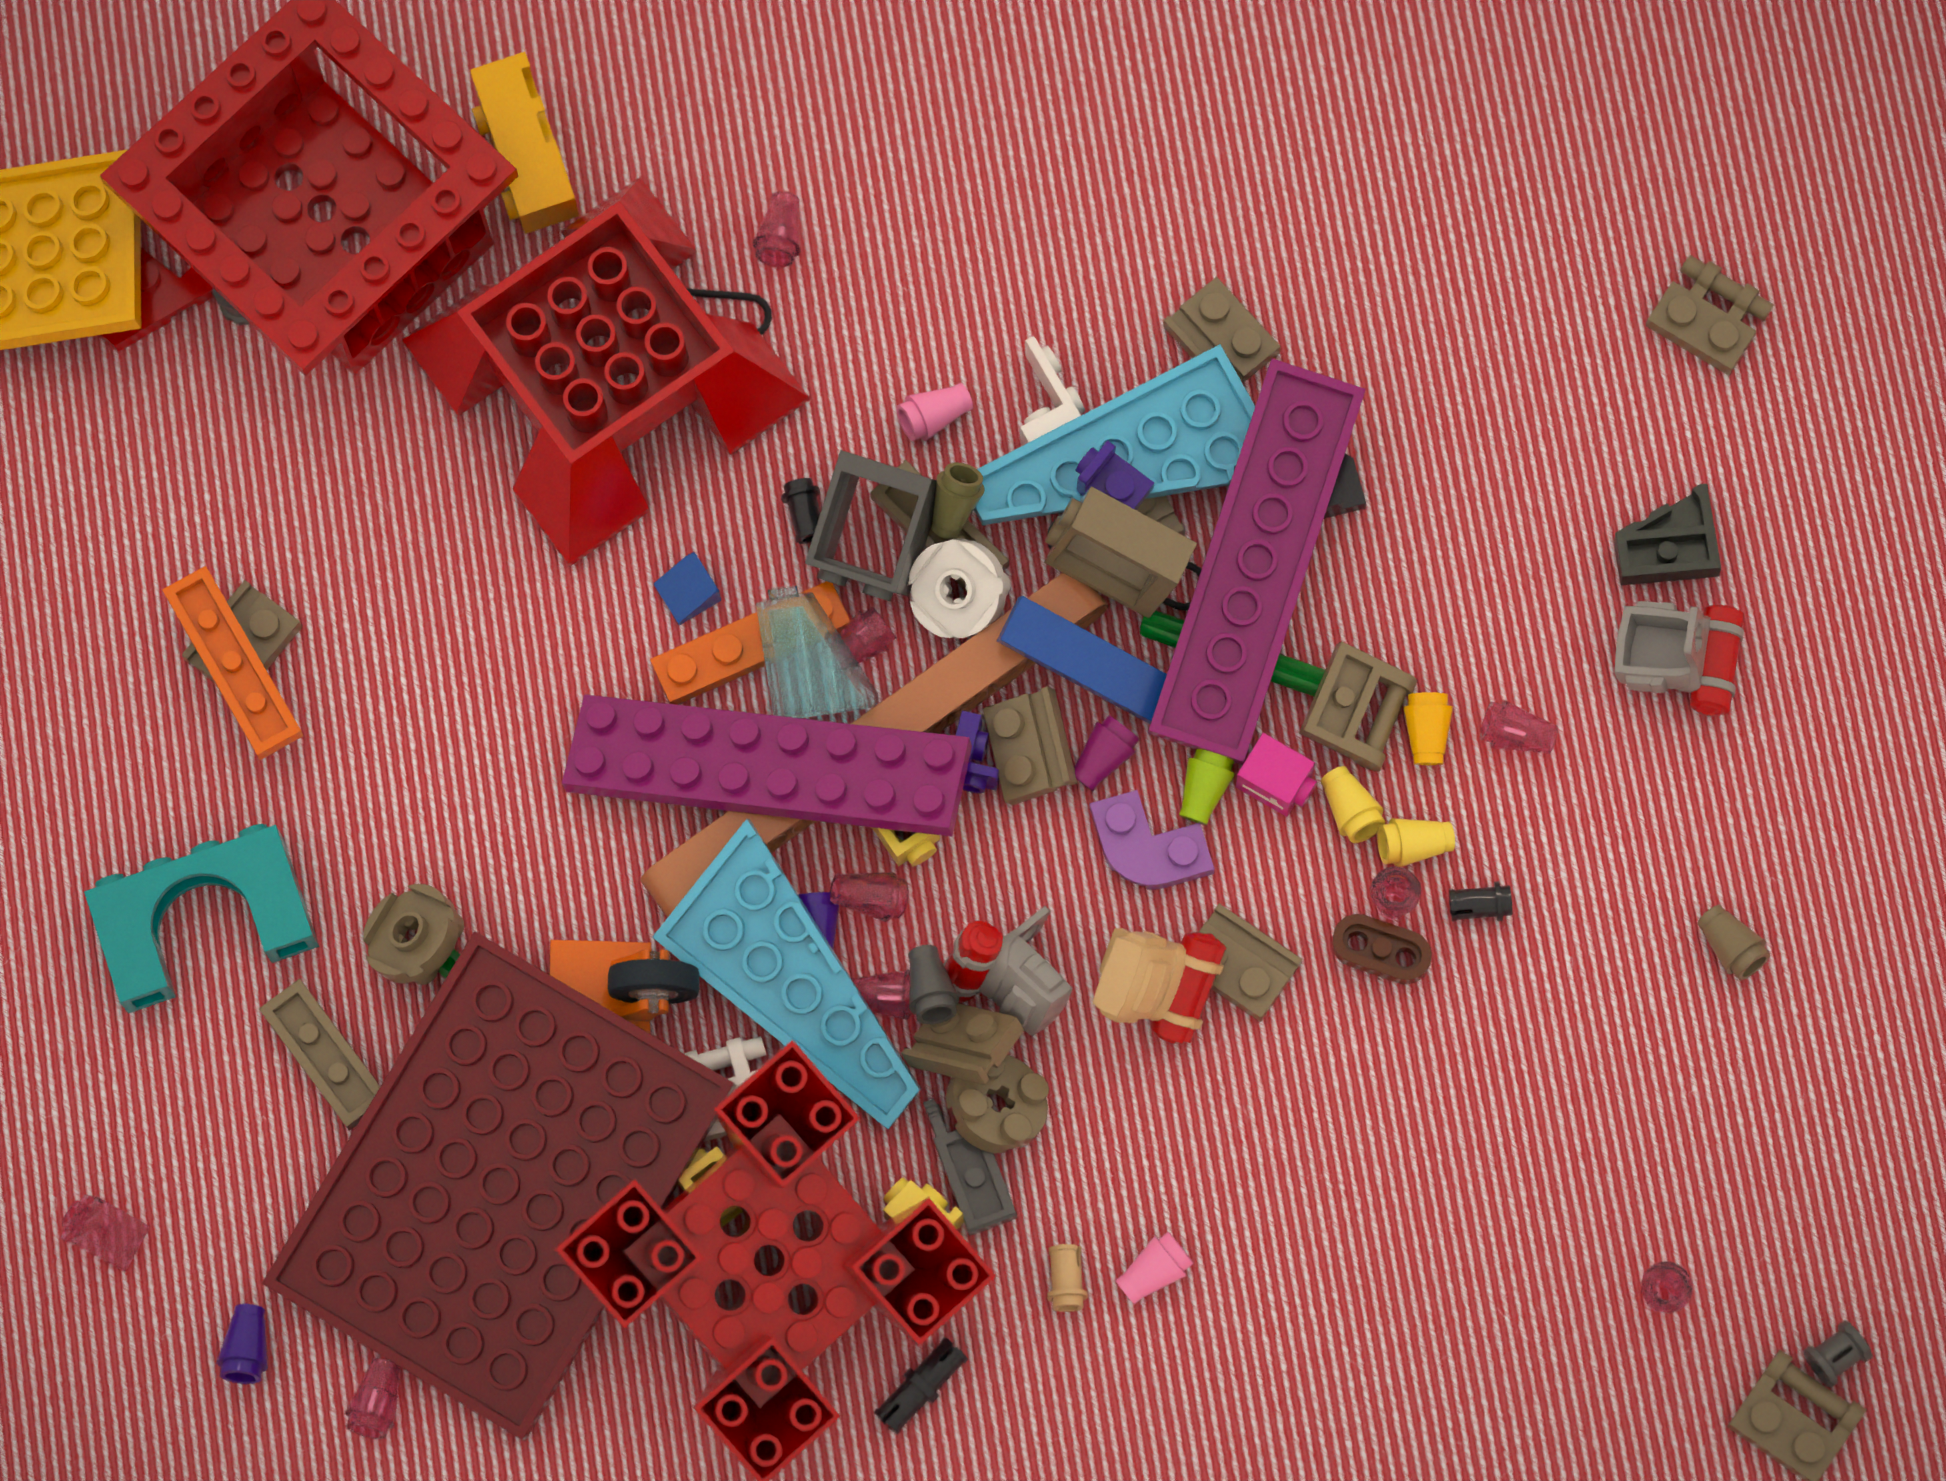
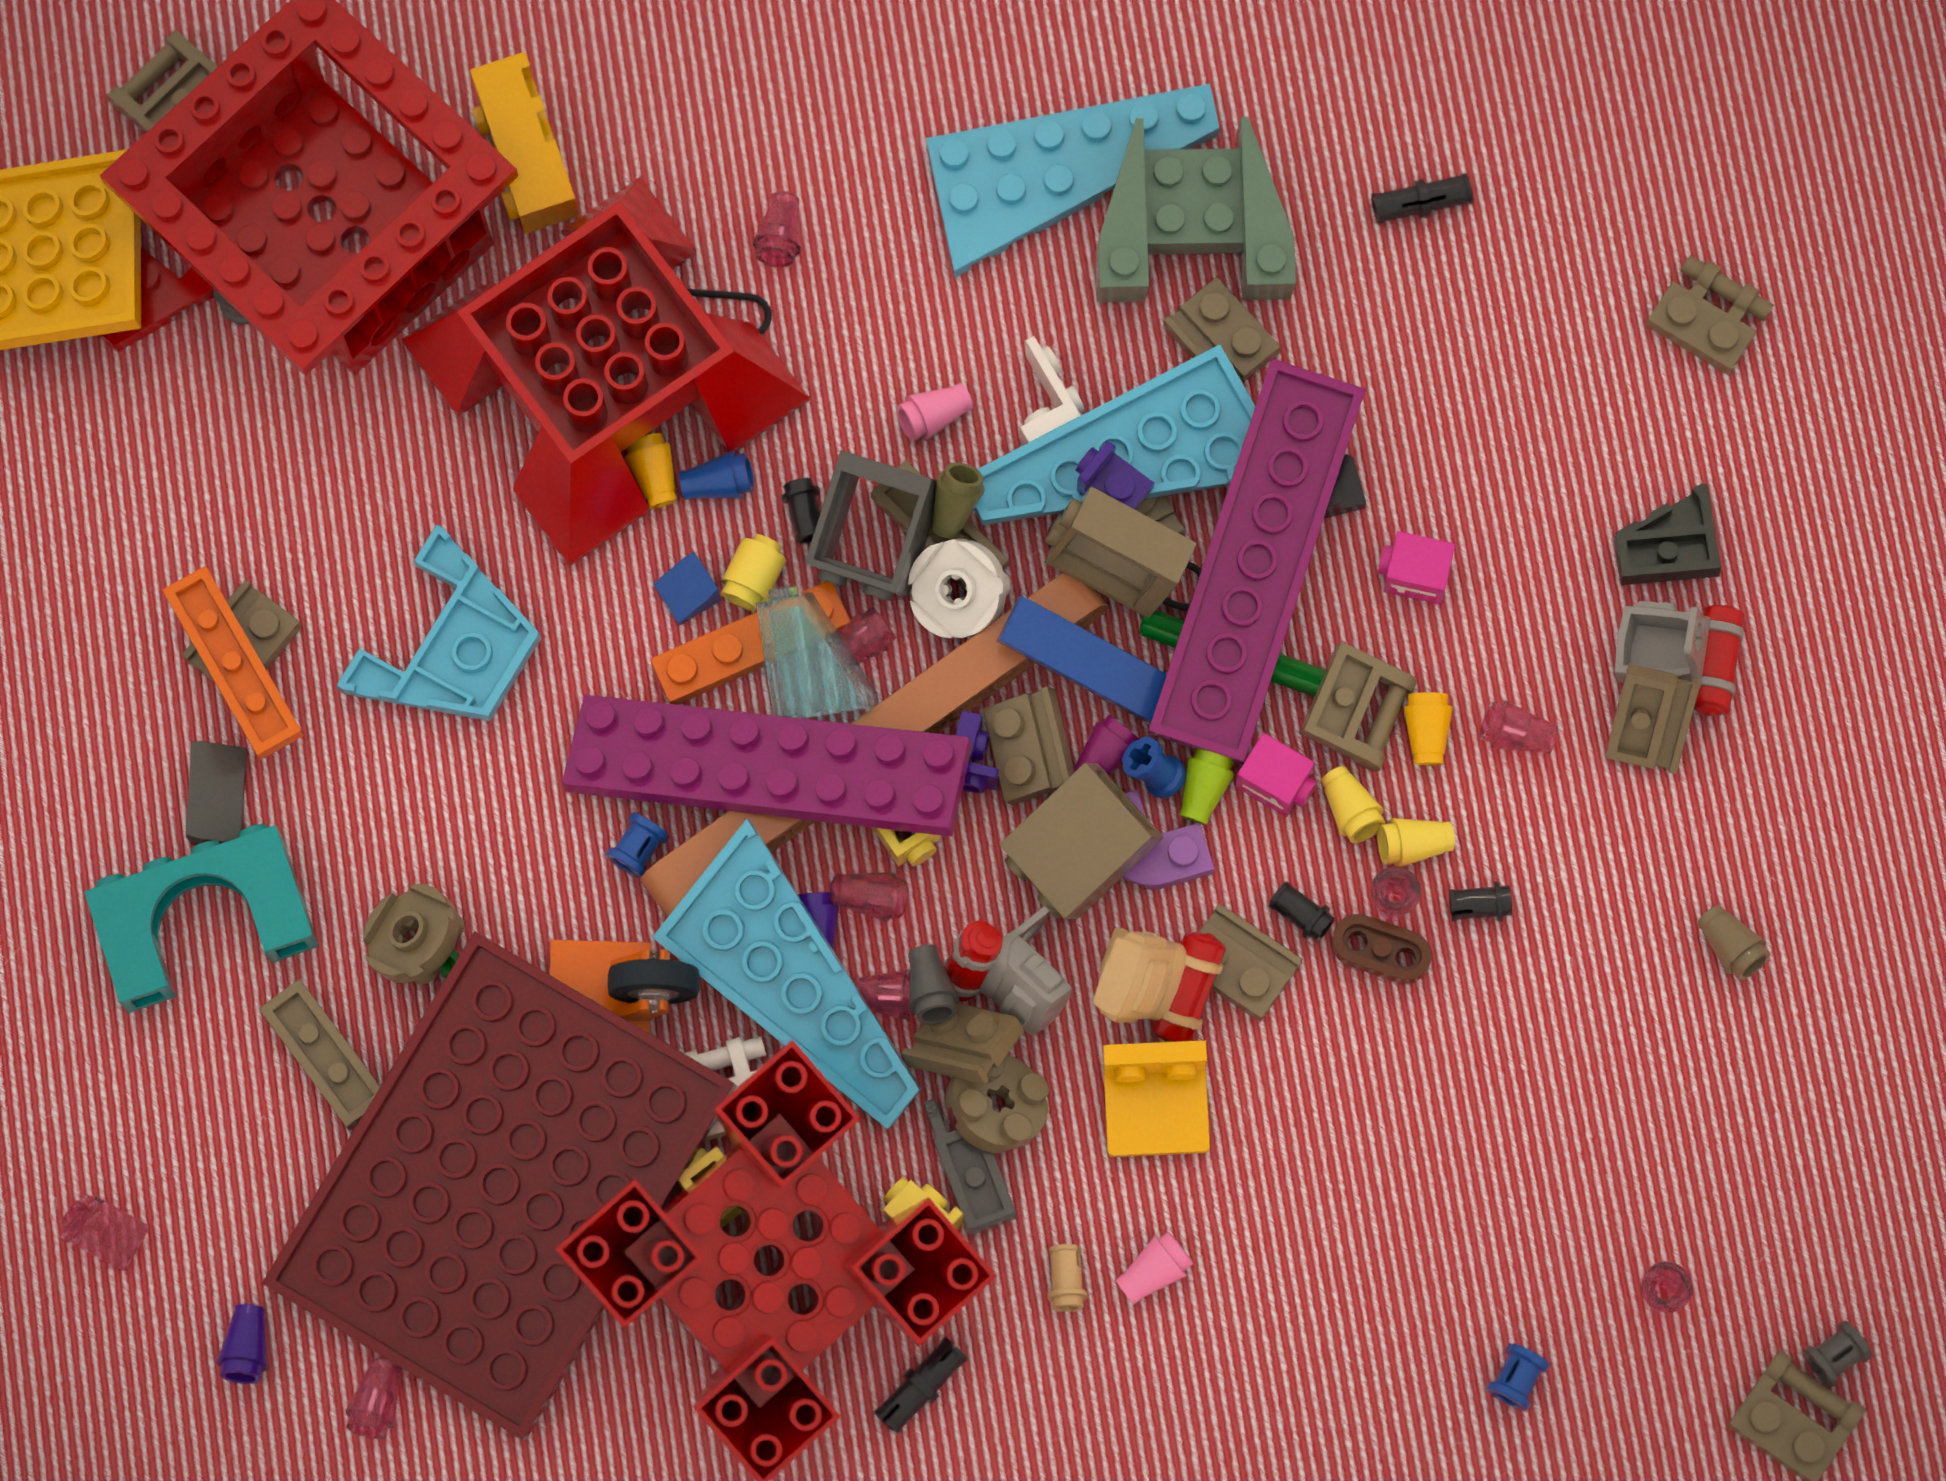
none -> dark tan plate [106,30,218,133]
none -> dark grey slope [186,741,247,845]
none -> medium azure wing [336,524,541,721]
none -> blue bush [605,812,670,879]
none -> yellow cone [623,433,677,509]
none -> blue cone [679,450,755,500]
none -> light yellow brick [721,534,786,611]
none -> medium azure wing [926,84,1220,278]
none -> dark tan brick [999,762,1164,919]
none -> sand green wedge [1095,117,1296,303]
none -> yellow bracket [1103,1040,1210,1157]
none -> blue bush [1122,737,1186,799]
none -> black pin [1268,881,1335,942]
none -> black pin [1371,173,1473,224]
none -> dark pink brick [1378,531,1456,605]
none -> blue bush [1486,1343,1550,1411]
none -> dark tan plate [1605,663,1700,774]

